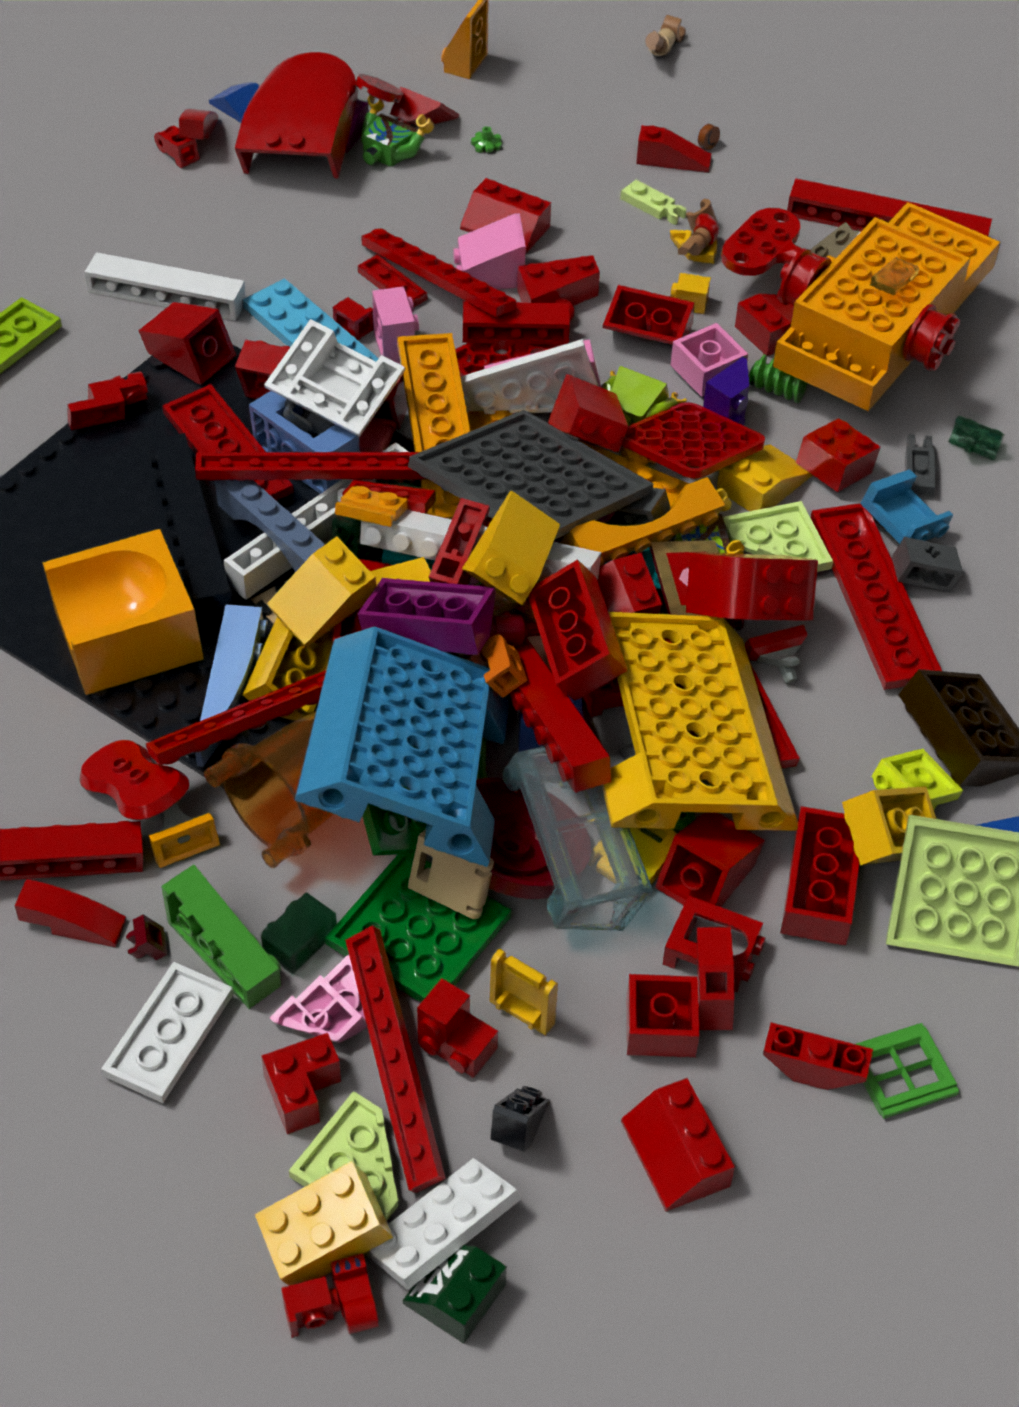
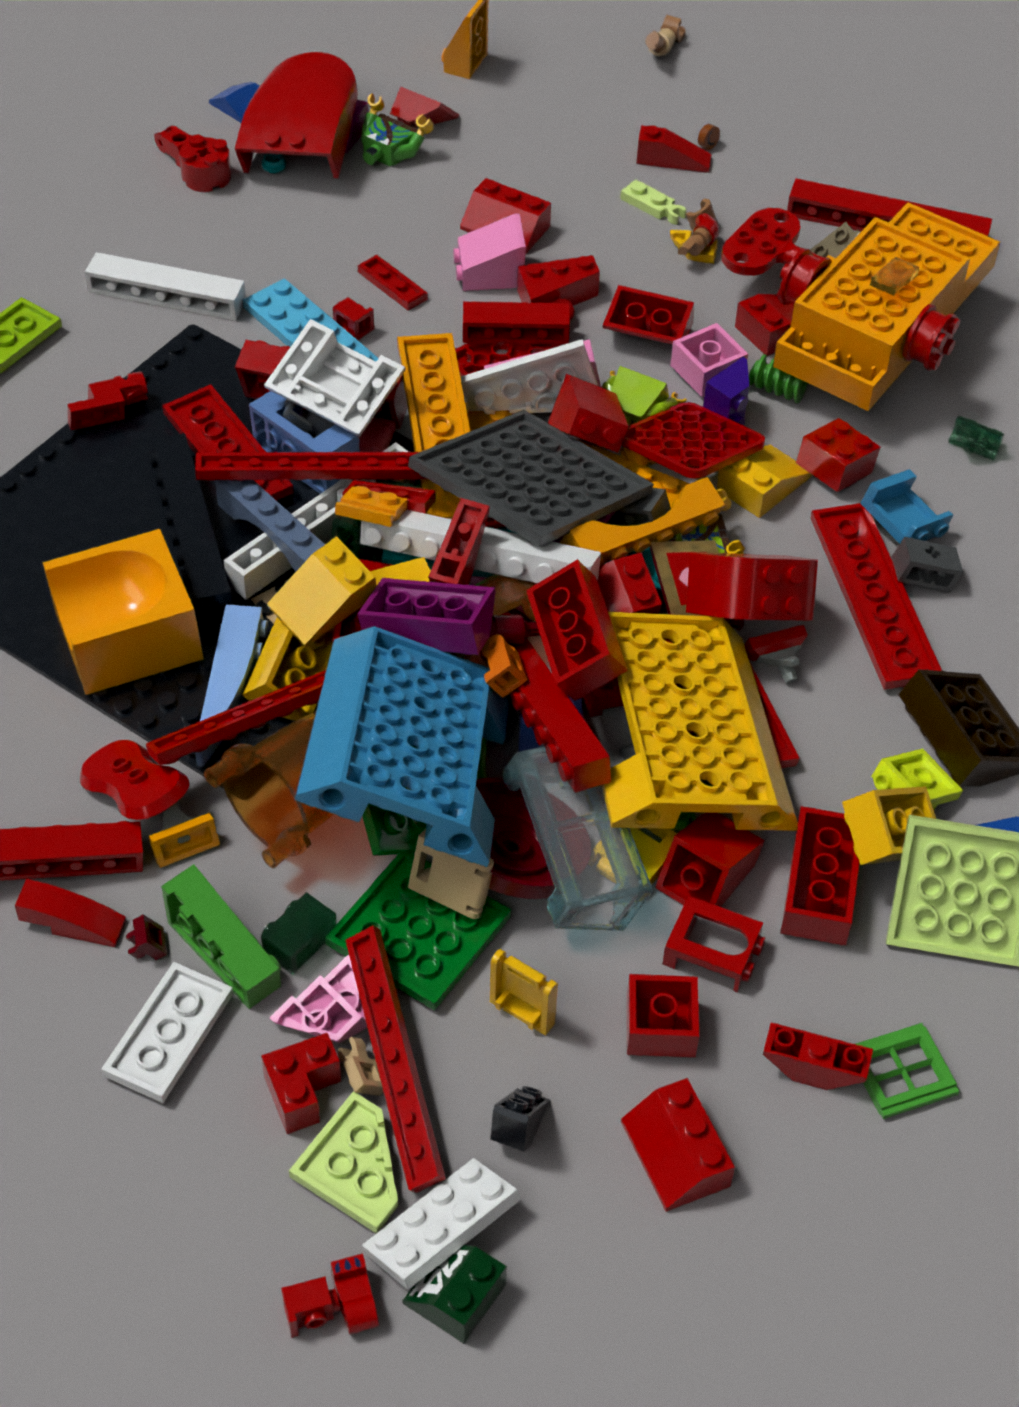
red slope [138,302,236,384] -> none
red slope [179,108,218,140] -> none
yellow brick [254,1161,393,1286] -> none
red tile [355,74,403,103] -> none
red plate [361,228,516,317] -> none
bright pink brick [372,286,419,364] -> none
red brick [417,978,498,1078] -> none
yellow slope [462,491,560,605] -> none
bright green plant [471,126,502,153] -> none
yellow brick [670,273,711,314] -> none
red slope [697,927,734,1030] -> none
yellowish green plate [723,501,833,572] -> none
dark grey hinge [905,434,935,495] -> none
none -> red brick [179,134,231,192]
none -> teal plate [261,153,286,174]
none -> tan plate [338,1037,384,1096]

